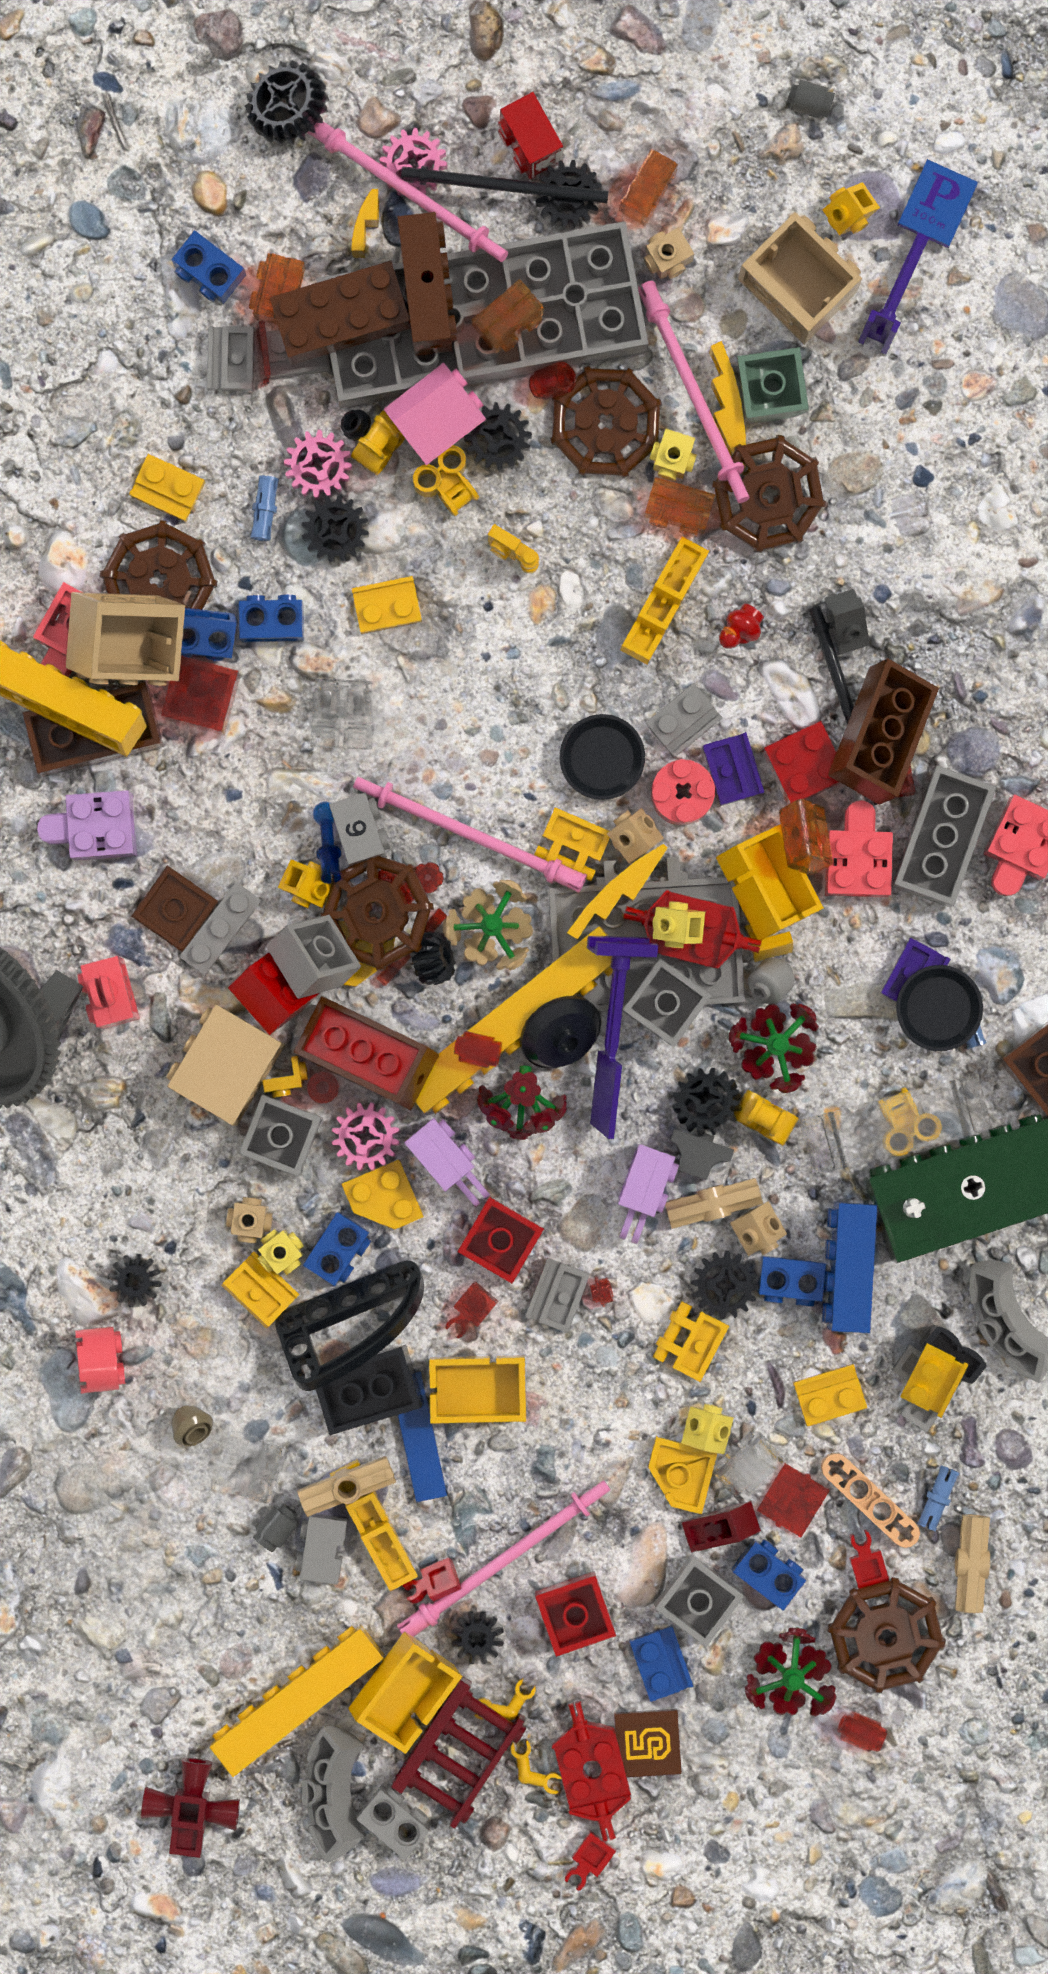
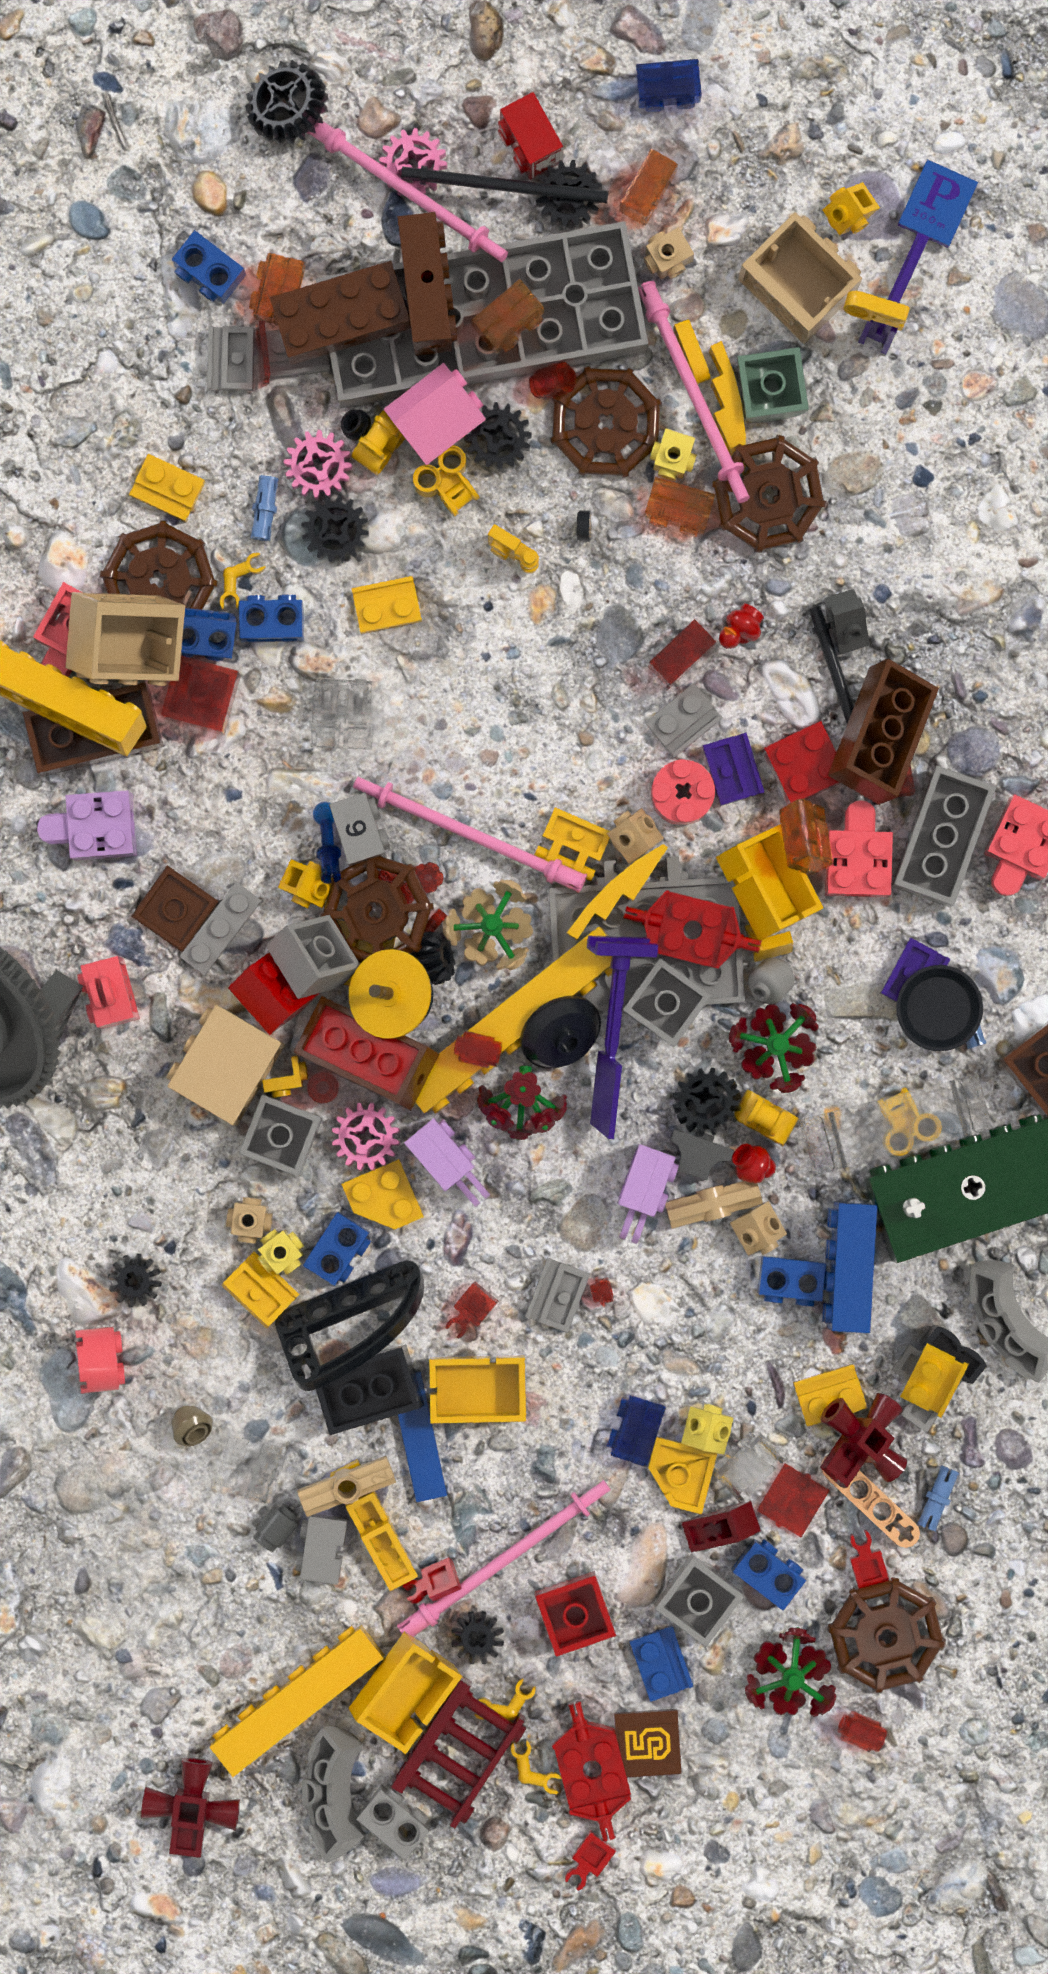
yellow slope [351,189,379,258] -> none
red brick [457,1196,544,1284] -> none
black piece [559,714,645,800] -> none
yellow slope [620,536,709,665] -> none
yellow plate [652,1301,729,1382] -> none
light yellow brick [653,901,705,948] -> none
black gear [690,1250,759,1319] -> none
dark grey brick [787,79,835,118] -> none
tan piece [955,1514,990,1613] -> none
none -> yellow arm [220,553,266,610]
none -> yellow piece [349,949,433,1039]
none -> black tile [577,510,592,542]
none -> clear blue brick [606,1393,666,1467]
none -> clear blue brick [635,59,702,112]
none -> clear red brick [648,619,716,689]
none -> yellow piece [673,319,711,384]
none -> red animal [732,1143,776,1184]
none -> dark red brick [820,1393,907,1488]
none -> yellow piece [843,291,910,331]

